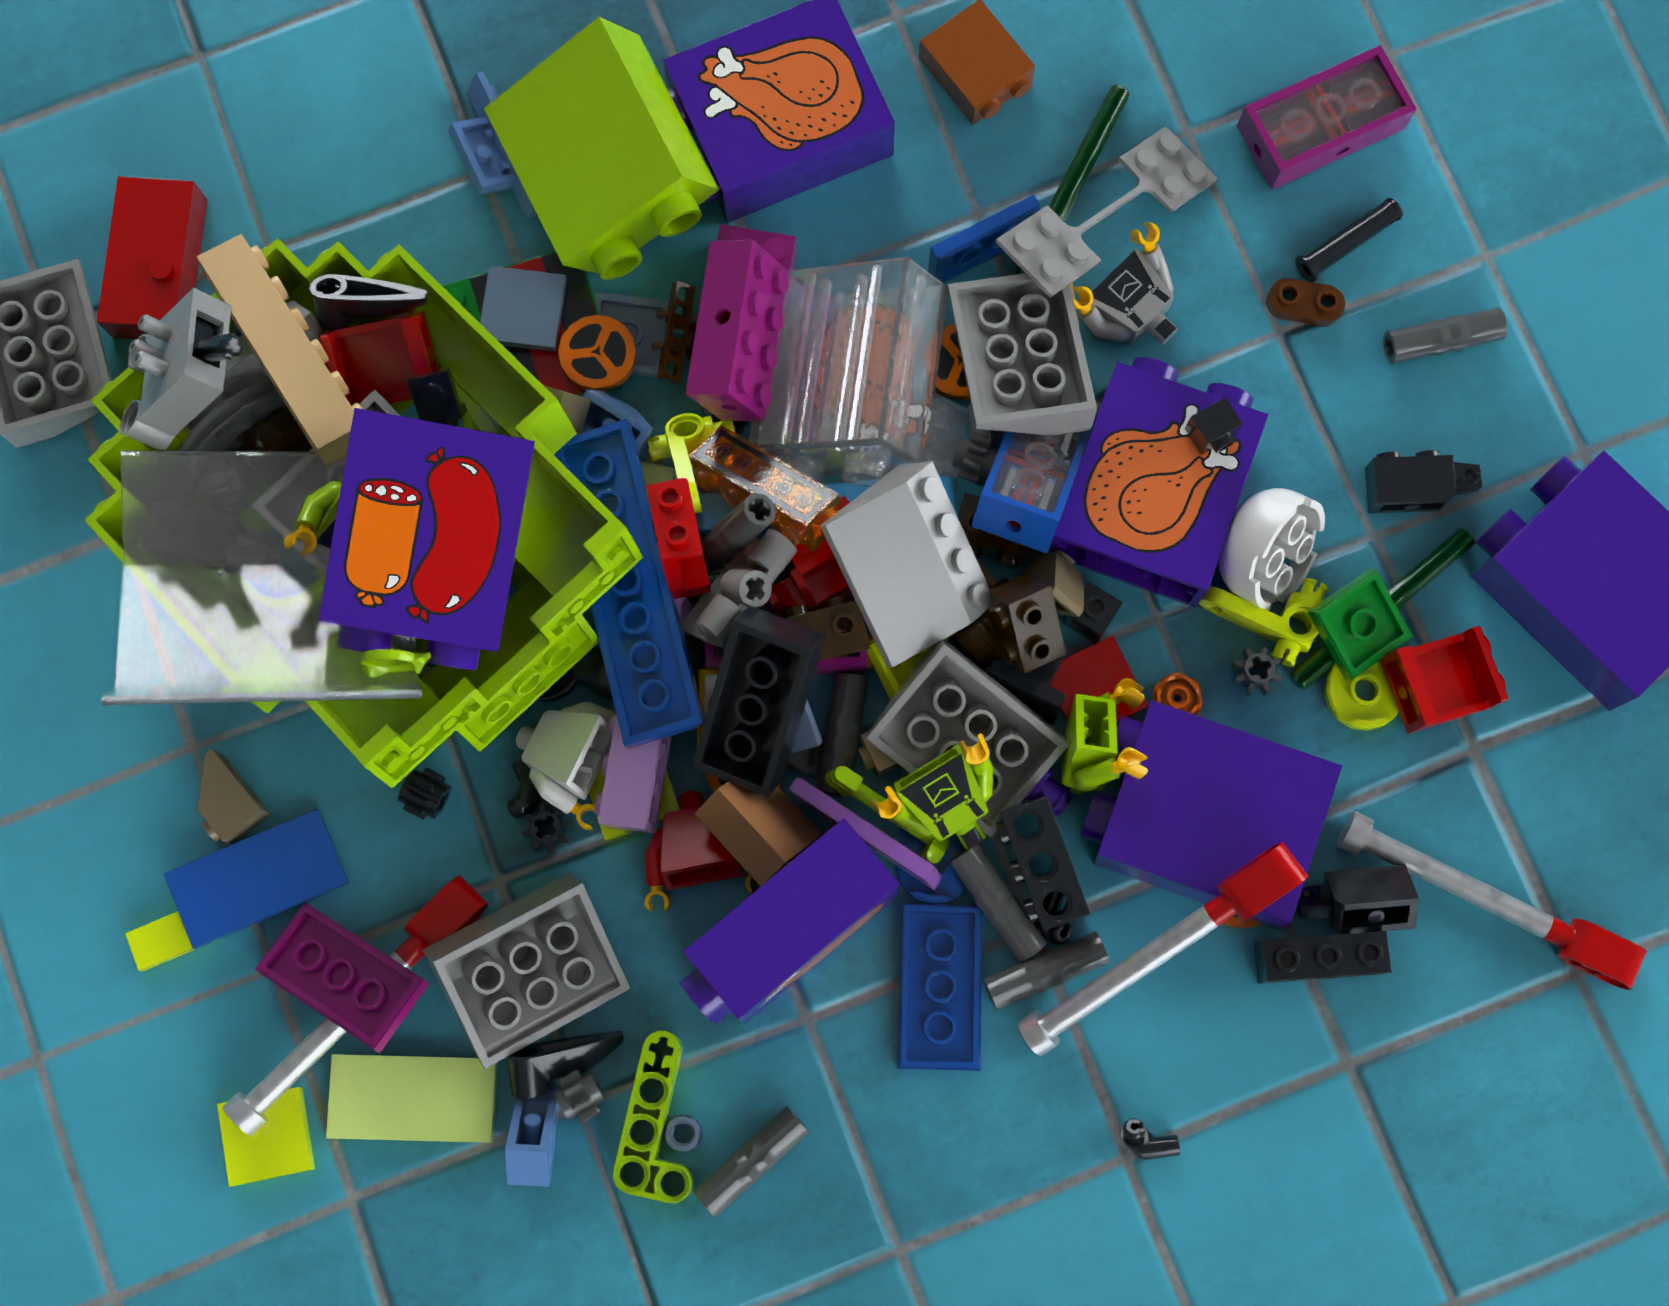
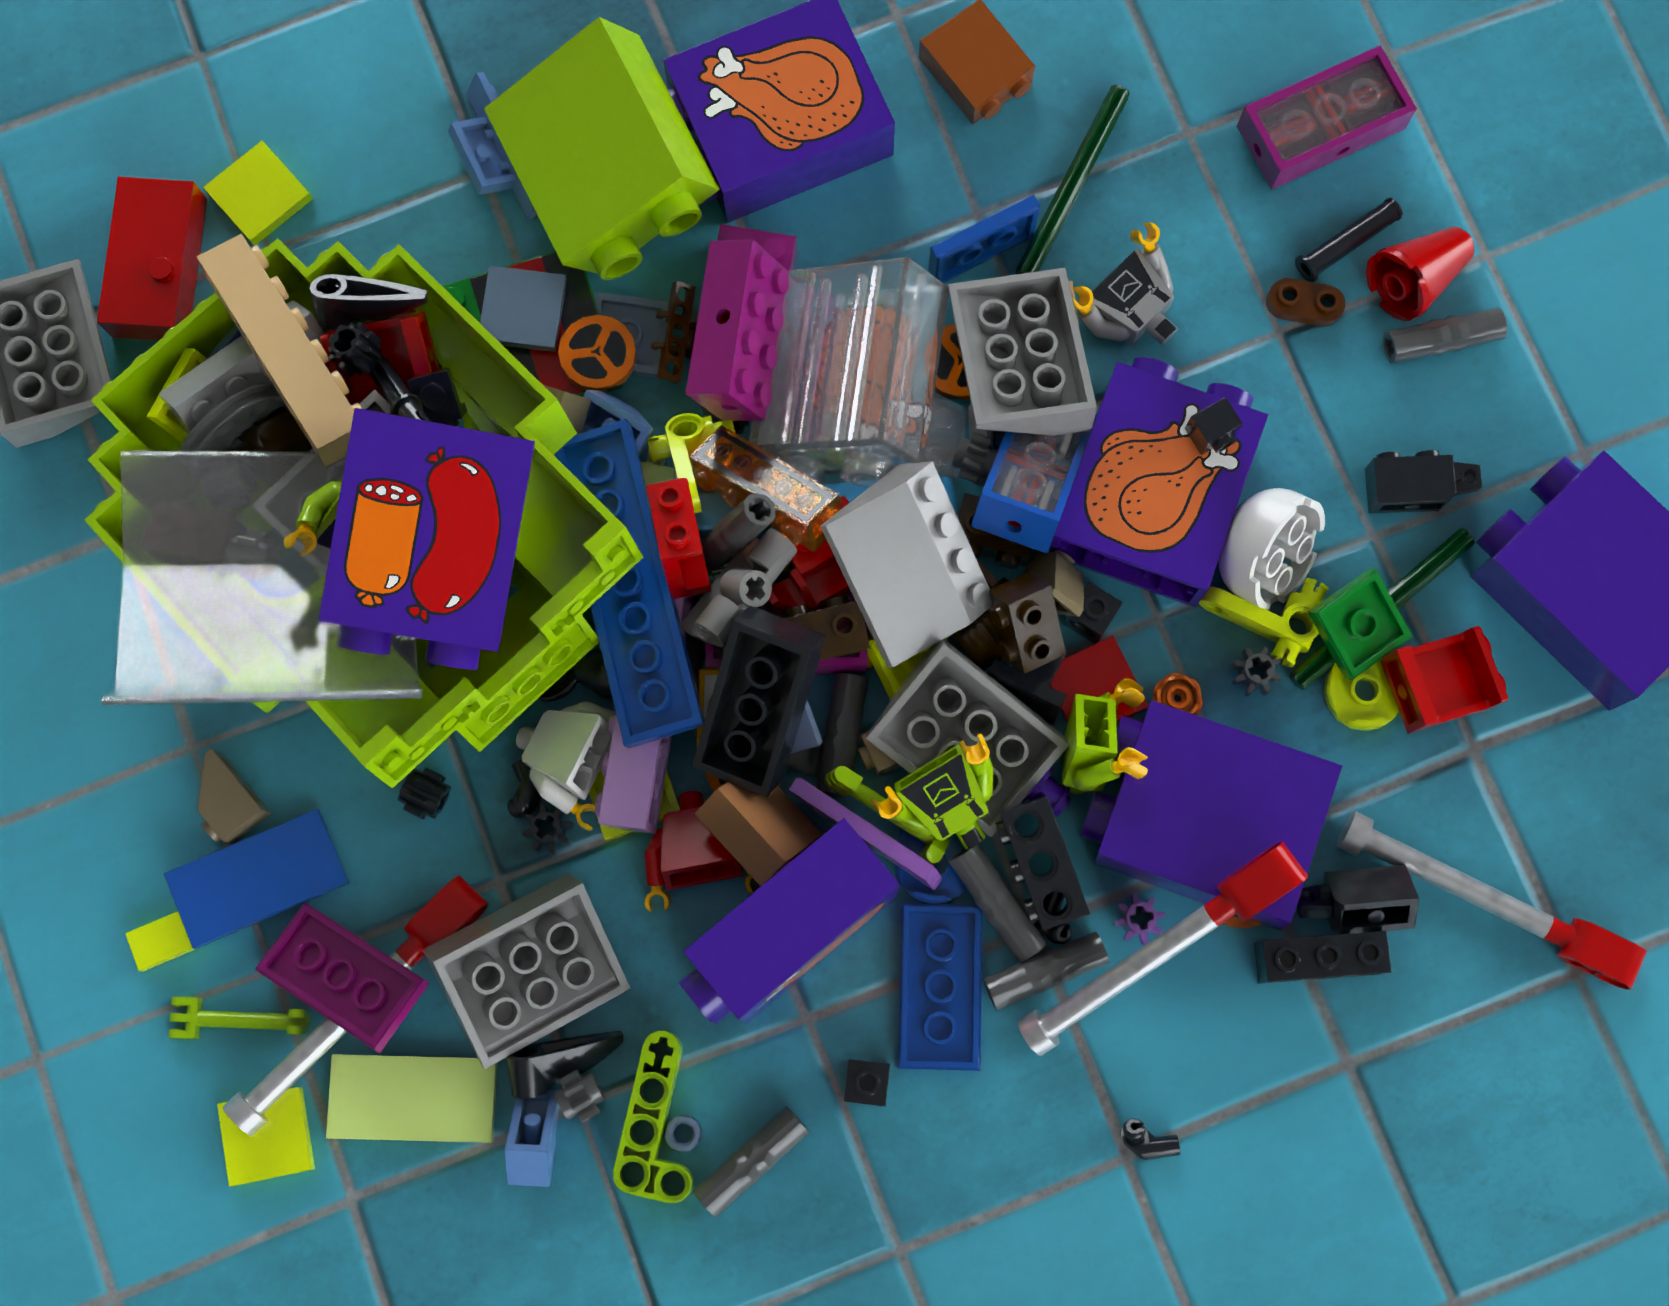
light grey piece [120,287,243,451] -> none
lime piece [360,649,431,678] -> none
light grey hinge [995,127,1218,298] -> none
none -> lime hinge [168,997,310,1039]
none -> neon yellow tile [203,141,313,246]
none -> black gear [328,322,382,377]
none -> black axle [369,352,432,422]
none -> black brick [844,1059,890,1107]
none -> medium lavender gear [1113,893,1165,945]
none -> red cone [1365,227,1474,322]

